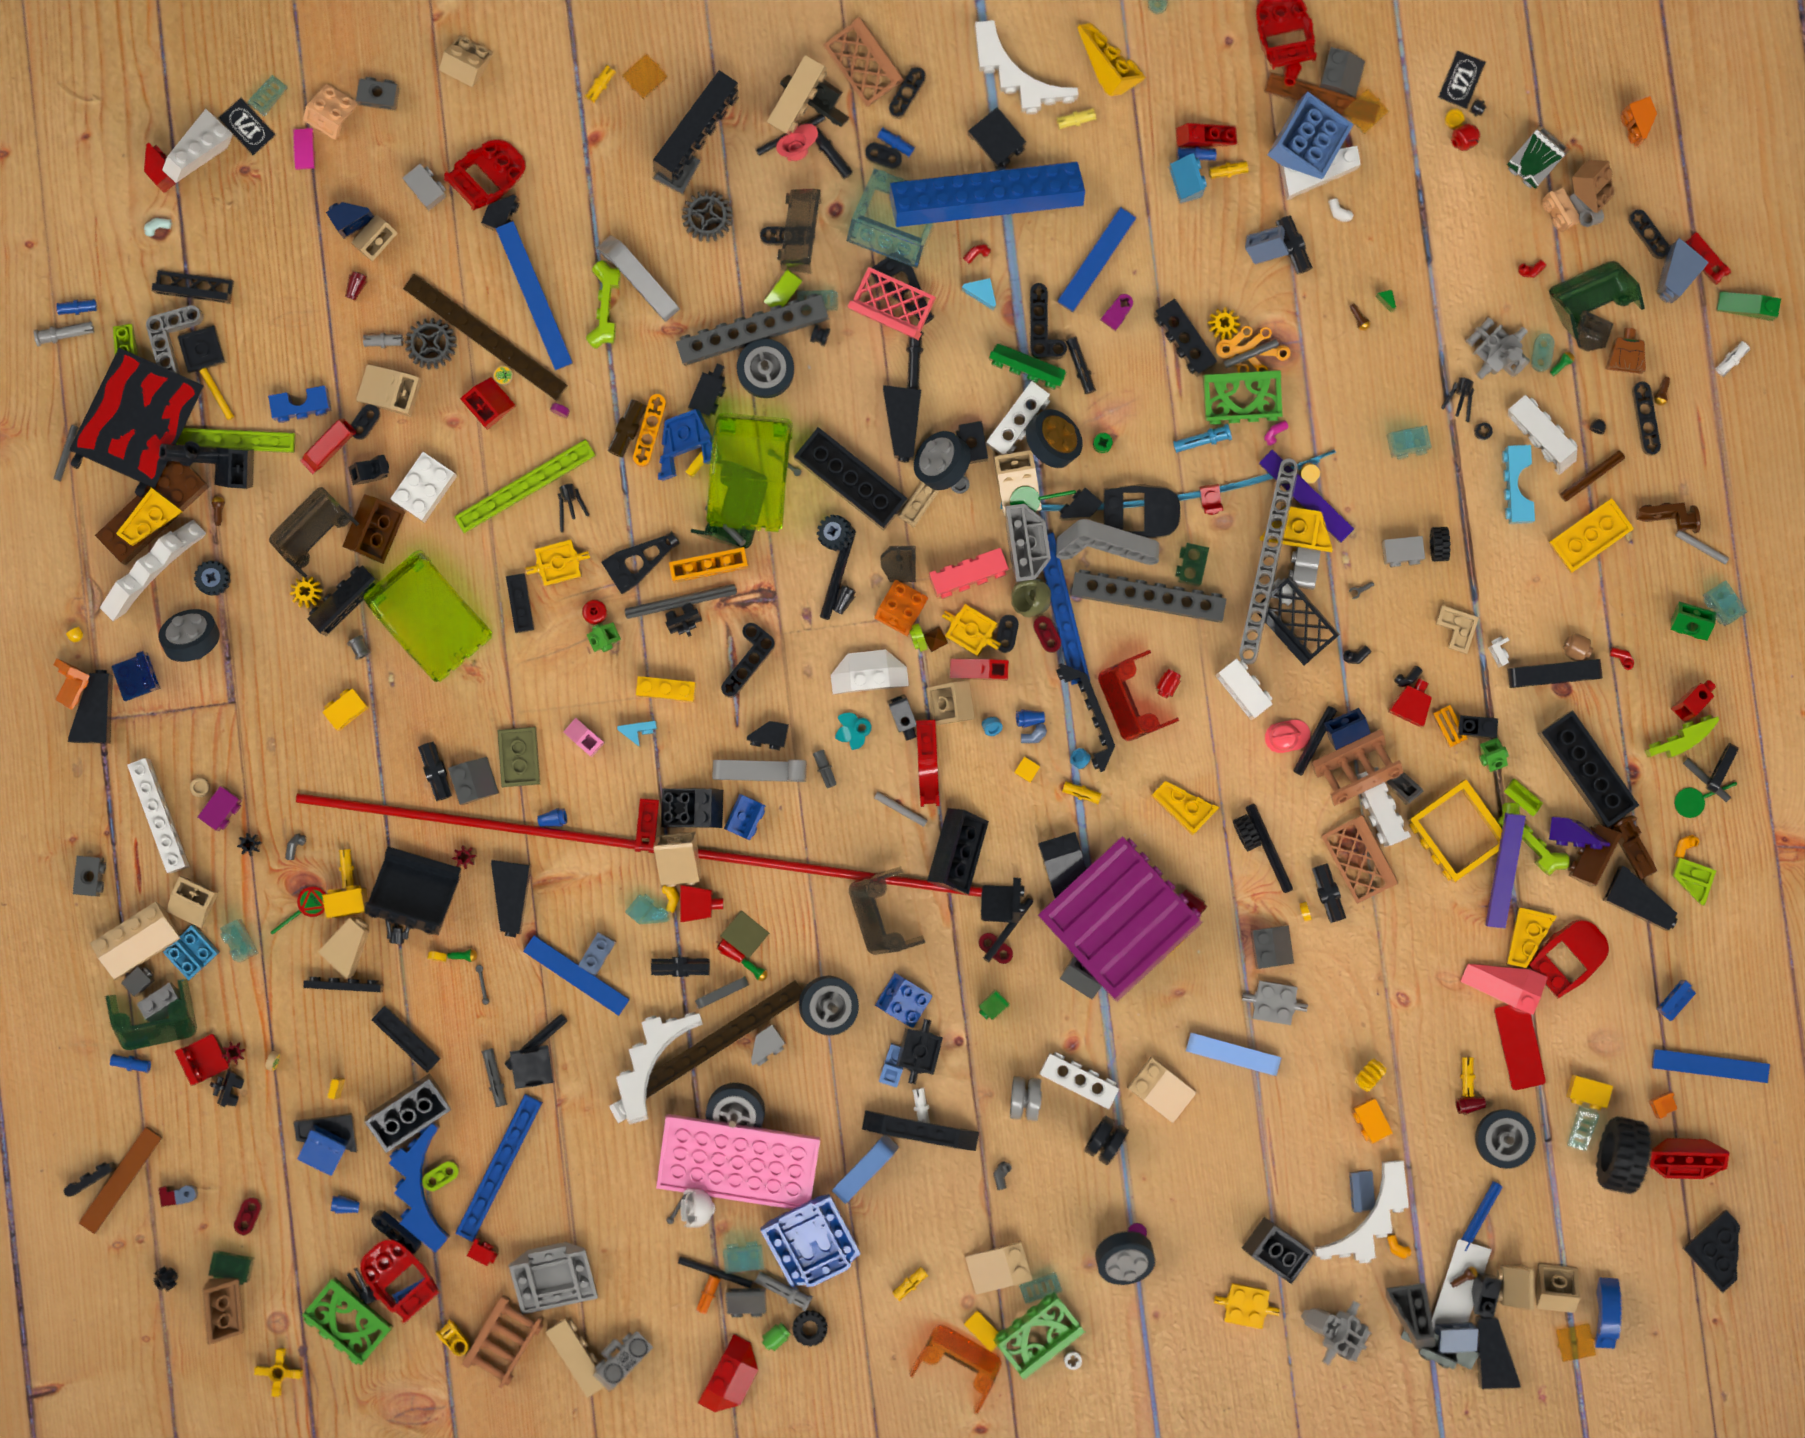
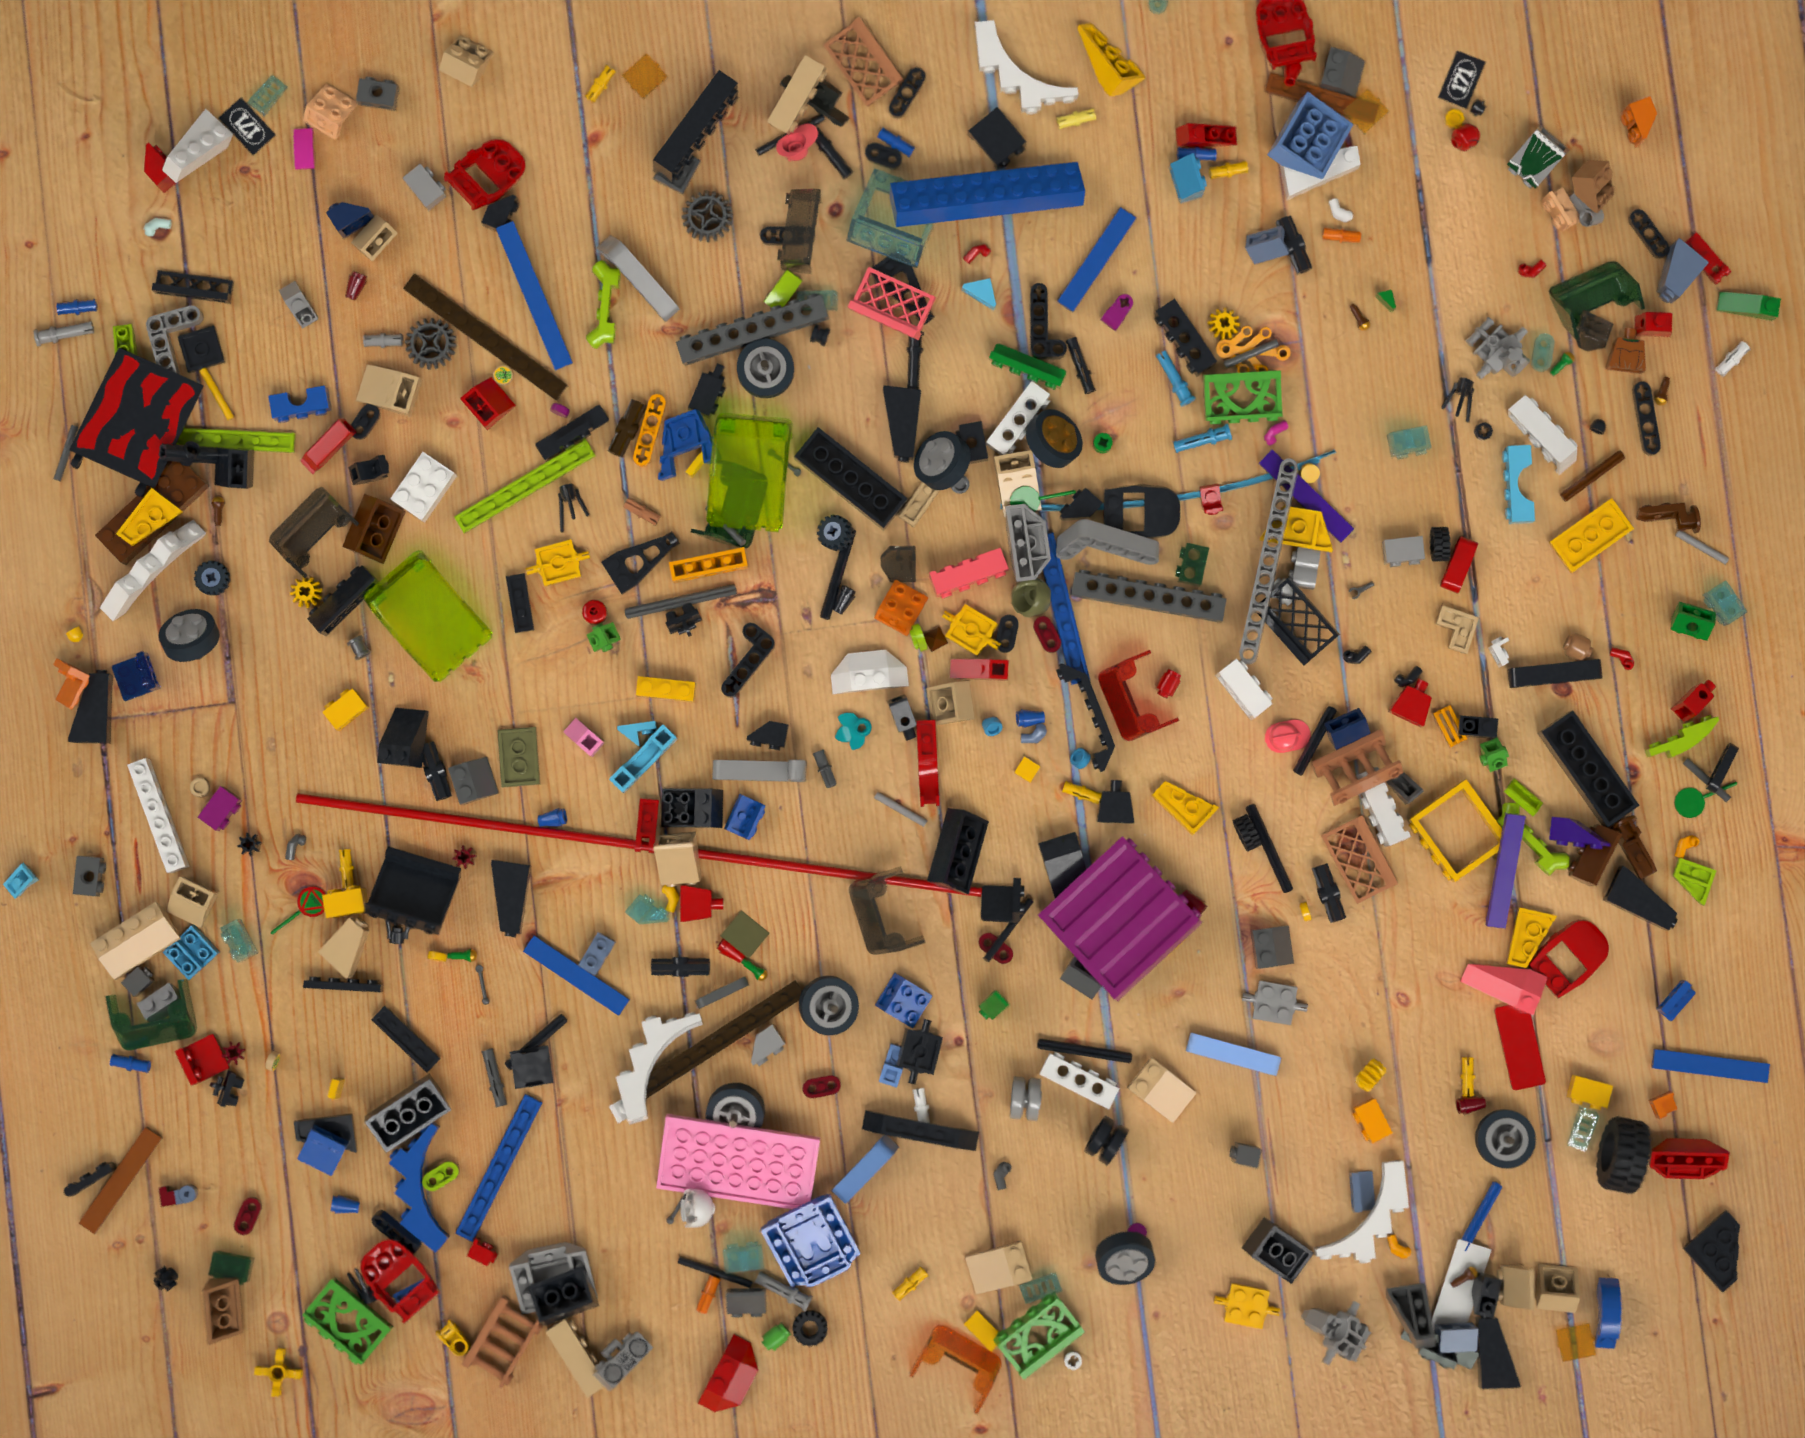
none -> medium azure slope [3,863,39,899]
none -> light grey slope [279,281,319,329]
none -> black slope [377,708,429,768]
none -> black slope [528,1266,599,1326]
none -> black bracket [535,405,609,460]
none -> medium azure arch [609,725,678,793]
none -> nougat axle [623,498,661,526]
none -> dark red plate [803,1075,841,1098]
none -> black axle [1037,1039,1132,1063]
none -> black torso [1096,780,1134,824]
none -> dark azure pin [1156,350,1196,407]
none -> dark grey brick [1229,1142,1262,1168]
none -> orange axle [1323,227,1361,243]
none -> red beam [1440,536,1478,594]
none -> red torso [1634,312,1673,337]

